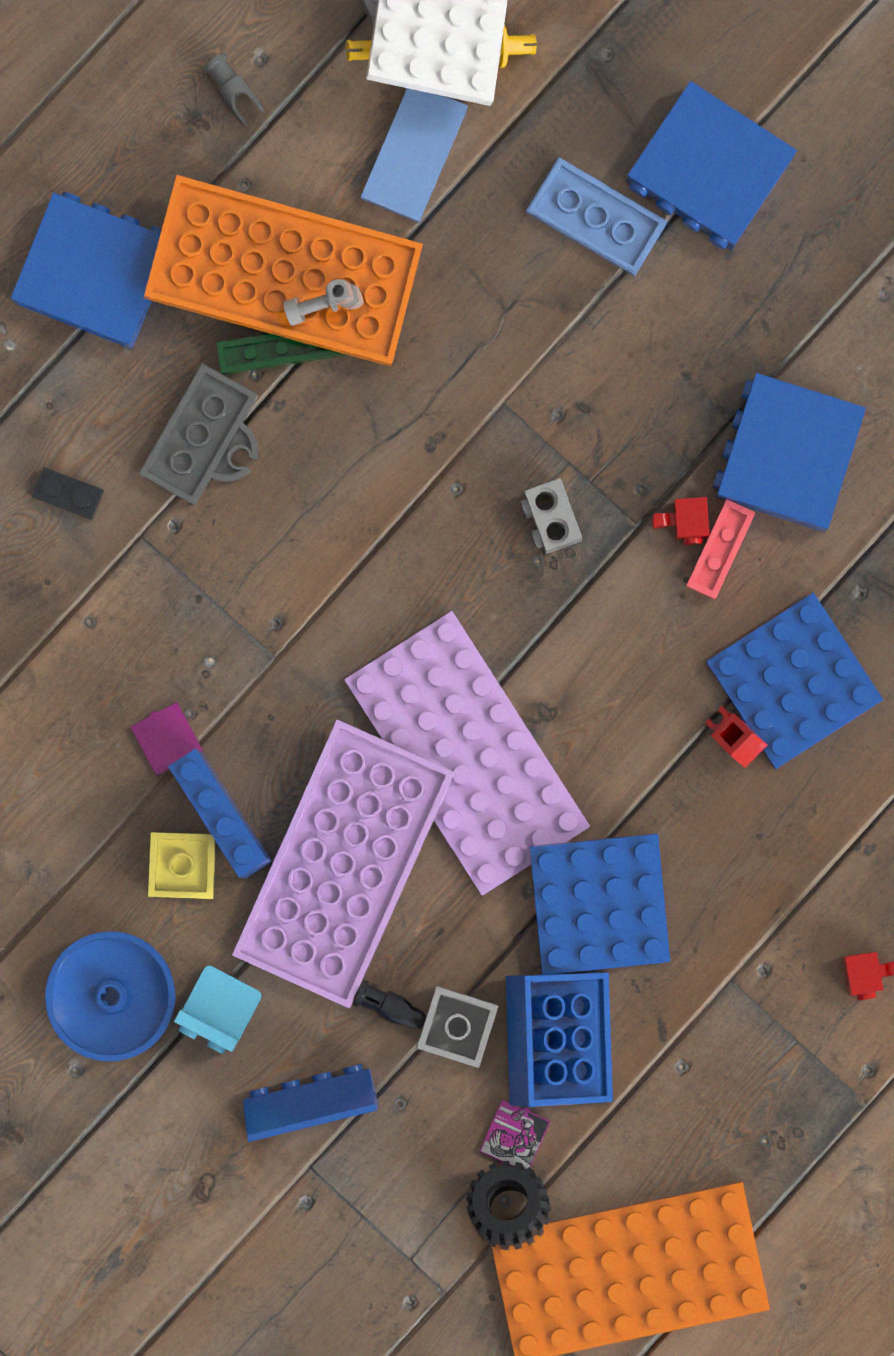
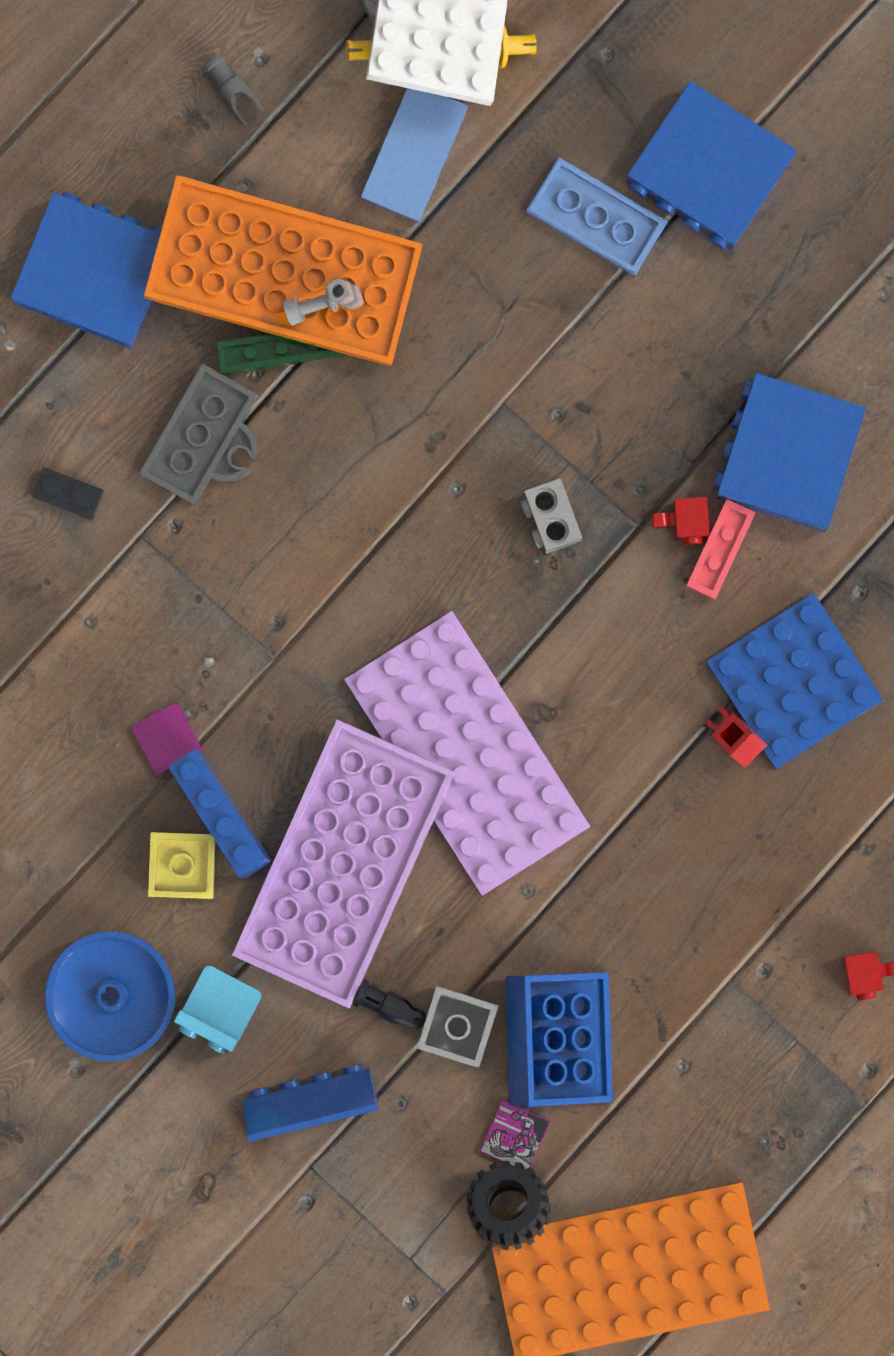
blue plate [529,833,670,975] -> none

